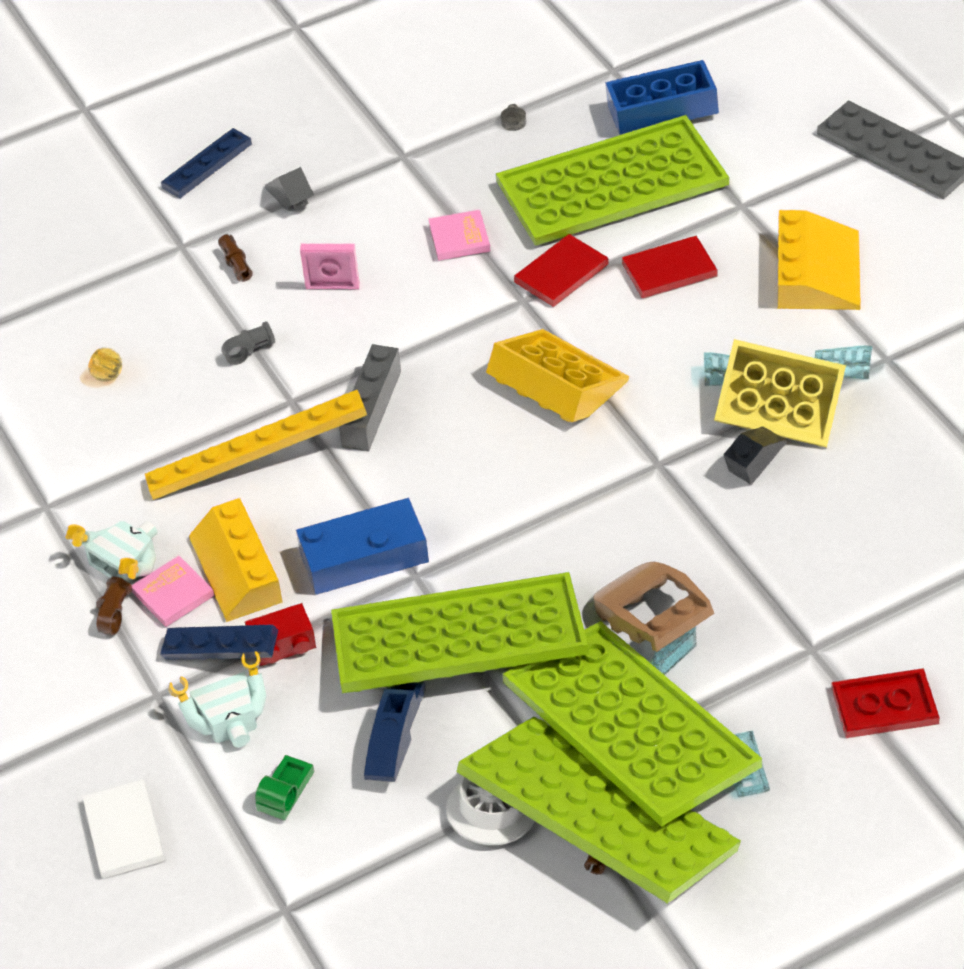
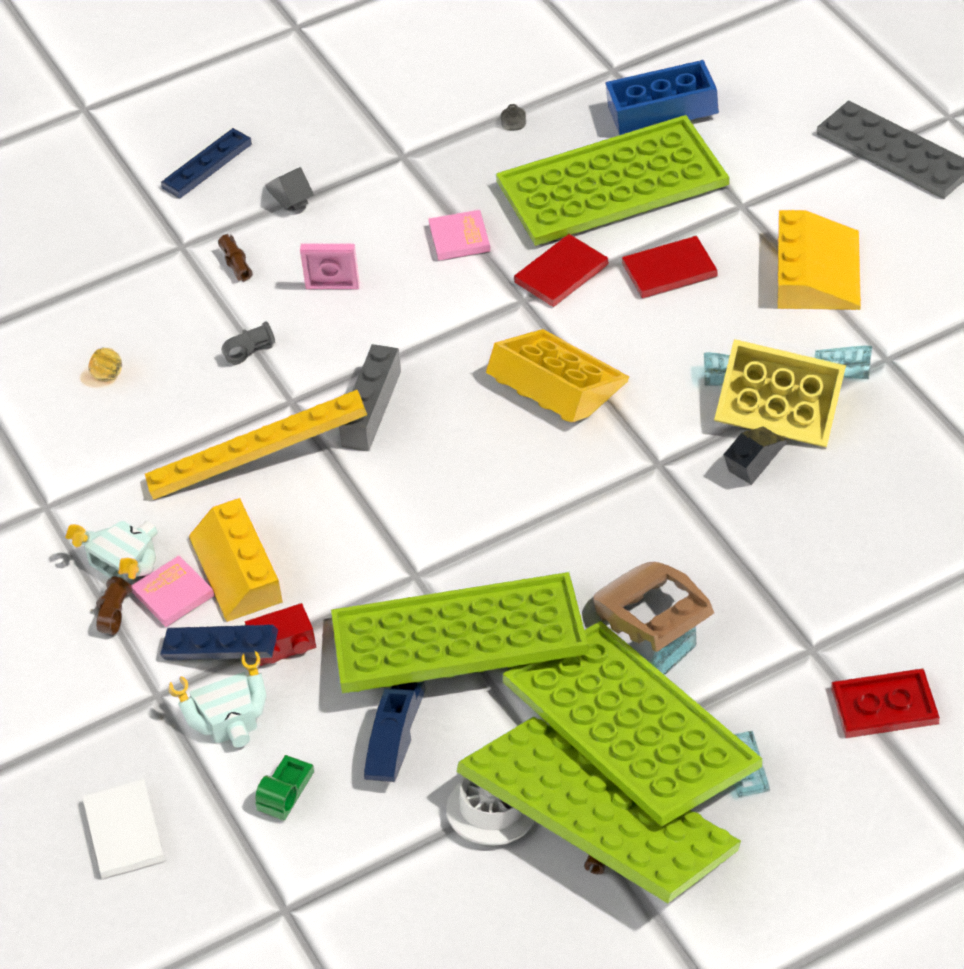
blue brick [296,497,429,595] -> none

